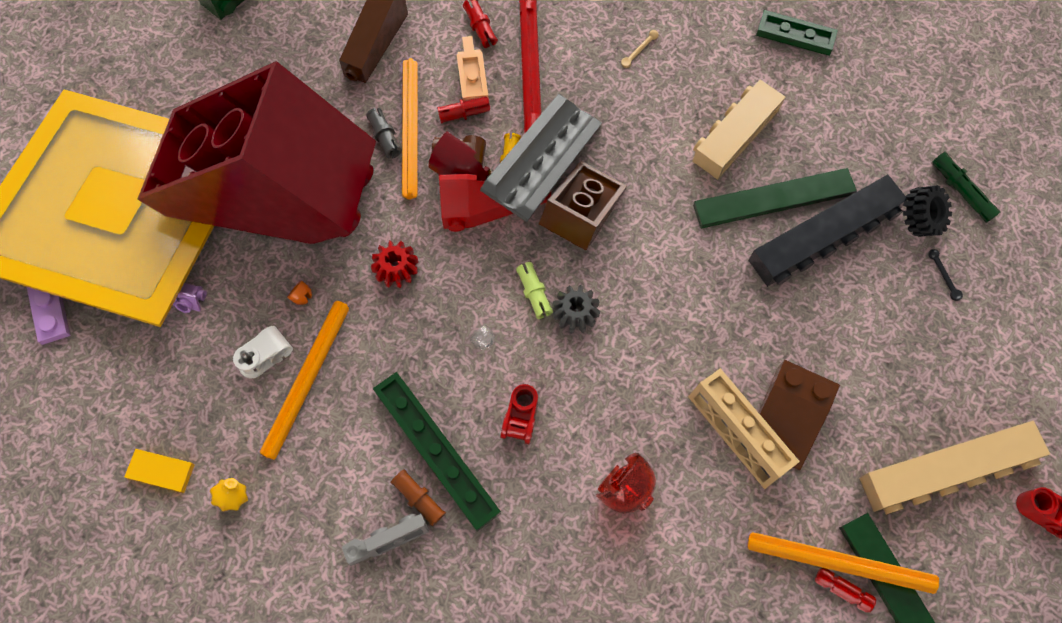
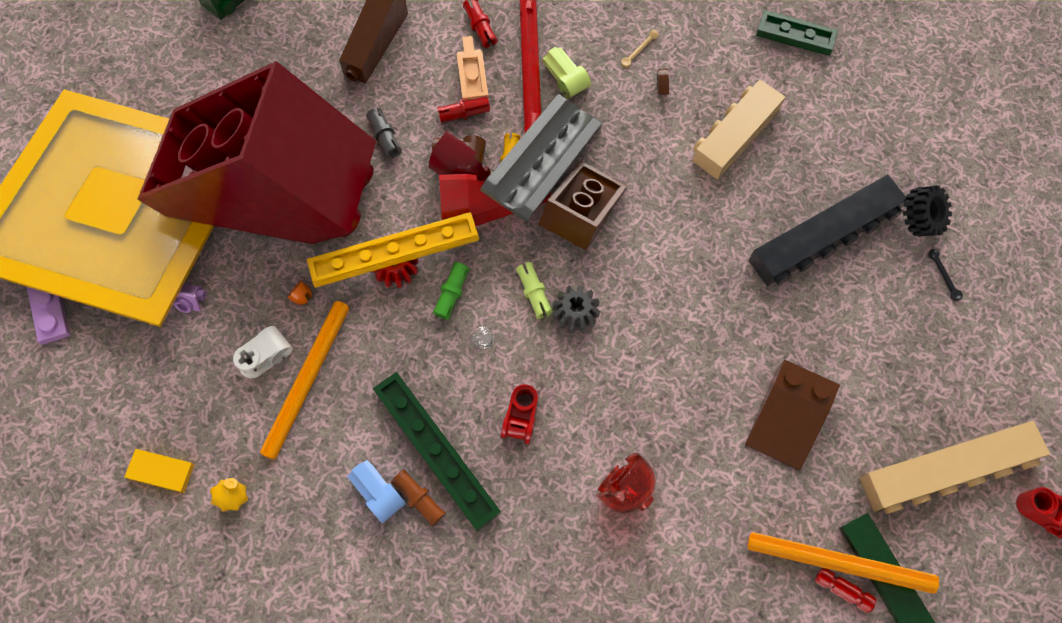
light grey hinge [342,514,430,566] -> none
light orange axle [402,58,418,200] -> none
tan fence [688,368,800,489] -> none
dark green tile [693,168,857,229] -> none
dark green pin [931,151,1001,223] -> none
none -> yellow tile [307,212,479,288]
none -> light blue piece [347,460,406,524]
none -> bright green pin [432,262,470,320]
none -> yellowish green piece [543,47,591,99]
none -> reddish brown tile [657,68,669,95]

